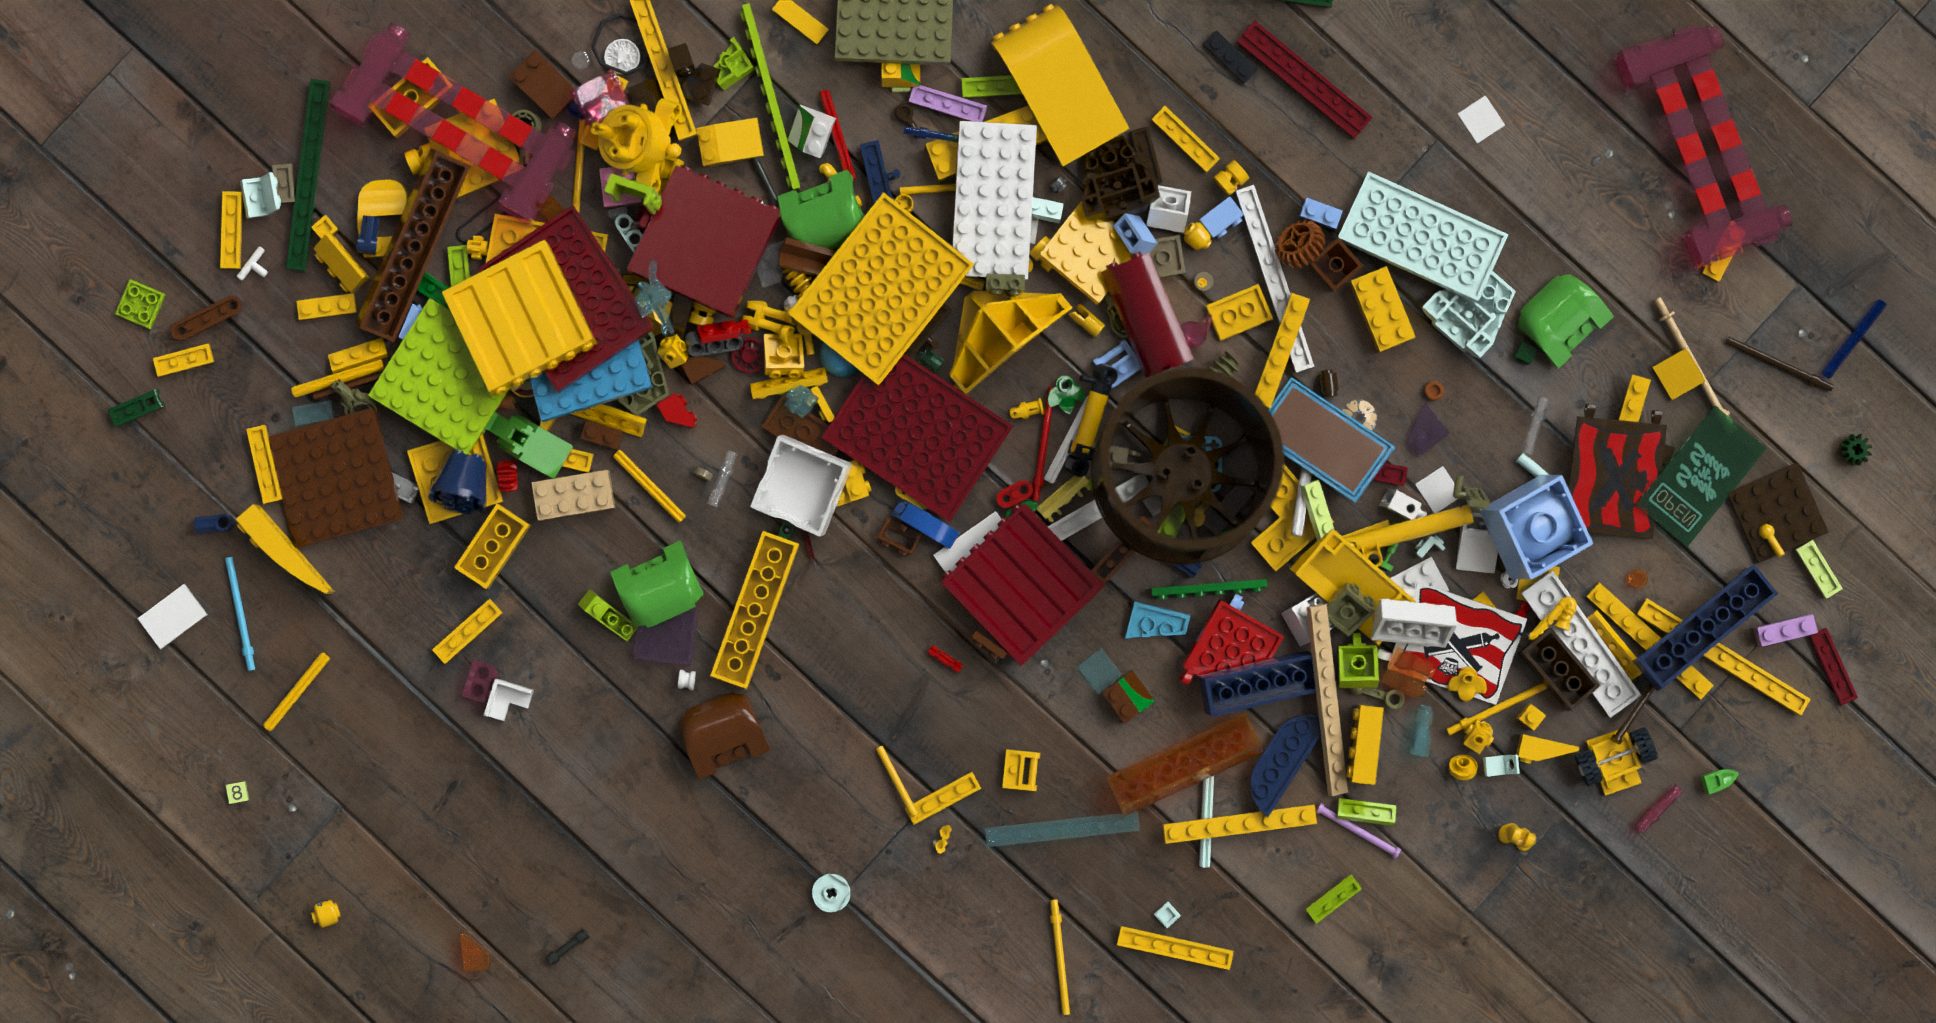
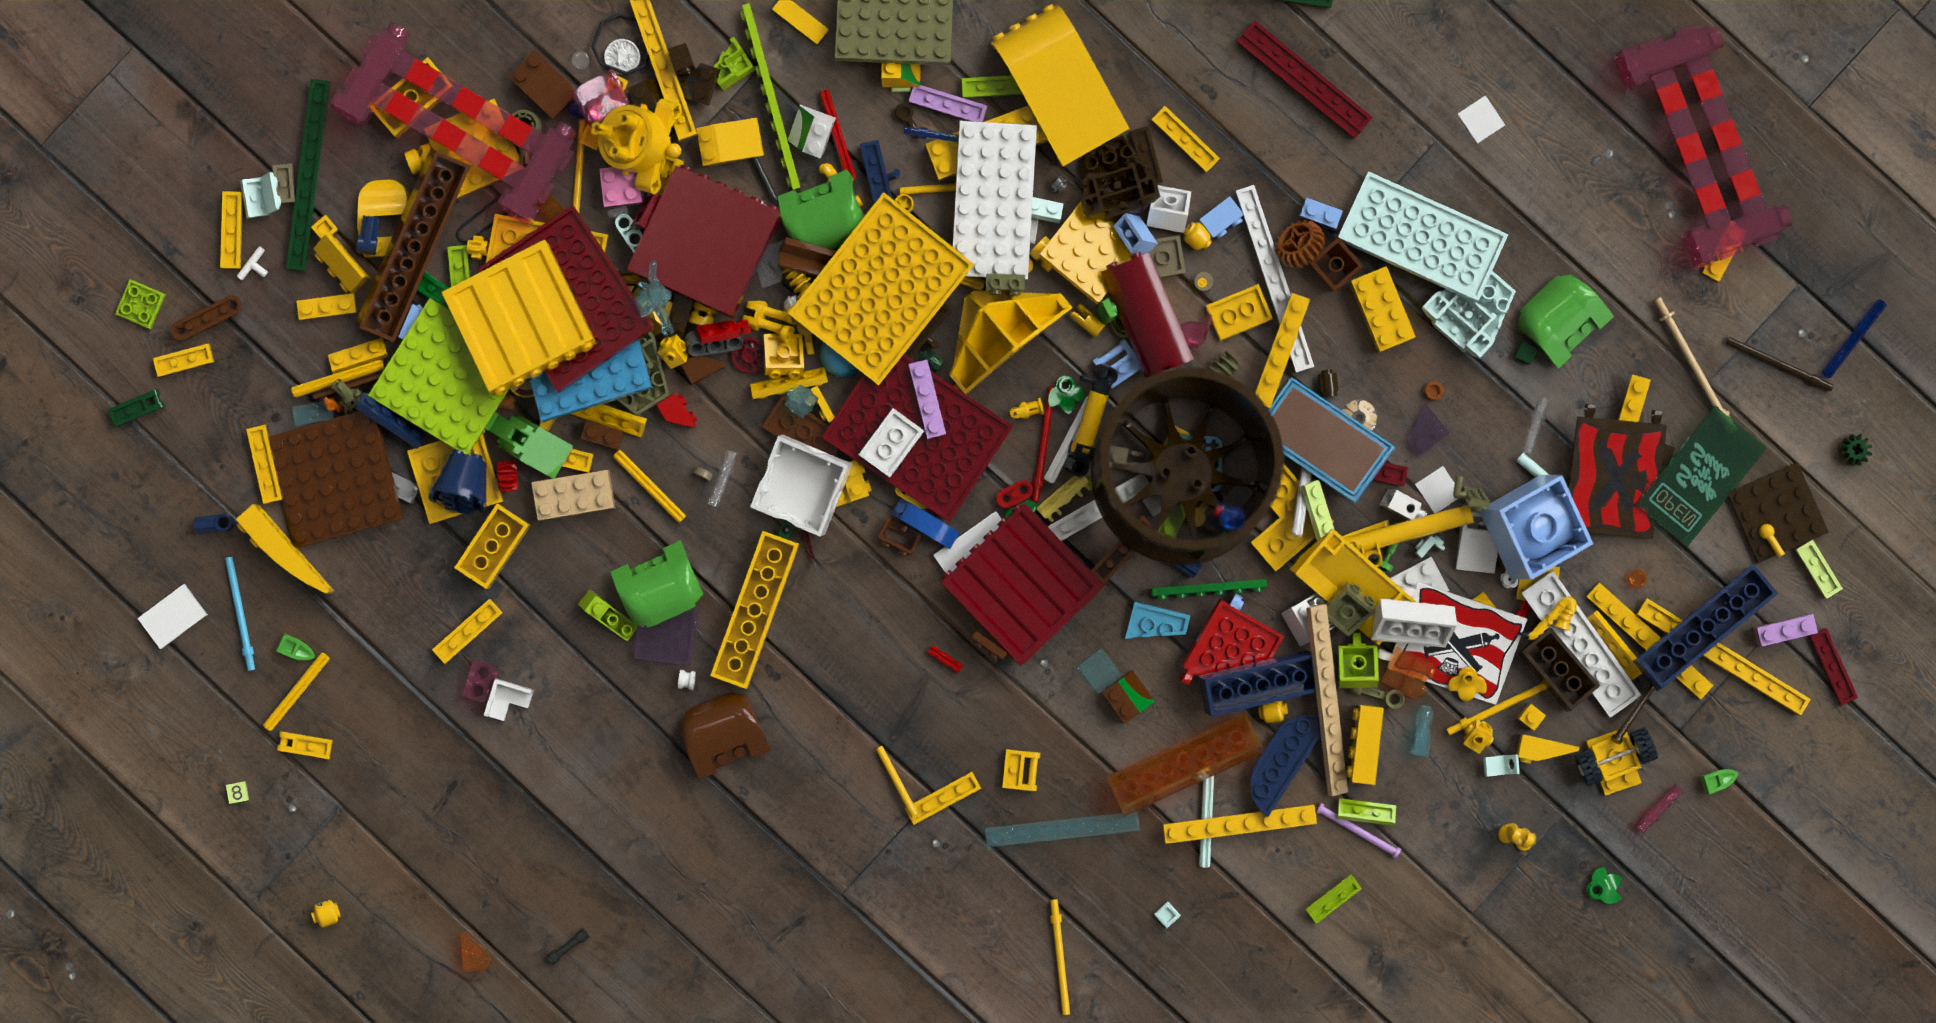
lime panel [604,174,662,215] -> none
light aqua plate [812,874,850,912] -> none
yellow piece [935,825,952,854] -> none
yellow plate [1117,926,1234,970] -> none
black plate [1203,30,1258,84] -> none
yellow wheel [1213,160,1250,196] -> none
yellow plate [1449,755,1478,780] -> none
yellow tile [1653,348,1706,400] -> none
none -> bright green plate [275,632,316,660]
none -> yellow plate [277,731,333,759]
none -> orange piece [324,397,345,413]
none -> dark blue plate [356,393,423,449]
none -> white plate [859,408,924,477]
none -> lavender plate [909,360,946,439]
none -> bright green plate [1098,298,1118,324]
none -> clear blue animal [1215,503,1245,530]
none -> yellow head [1259,700,1288,723]
none -> green plate [1586,867,1622,904]

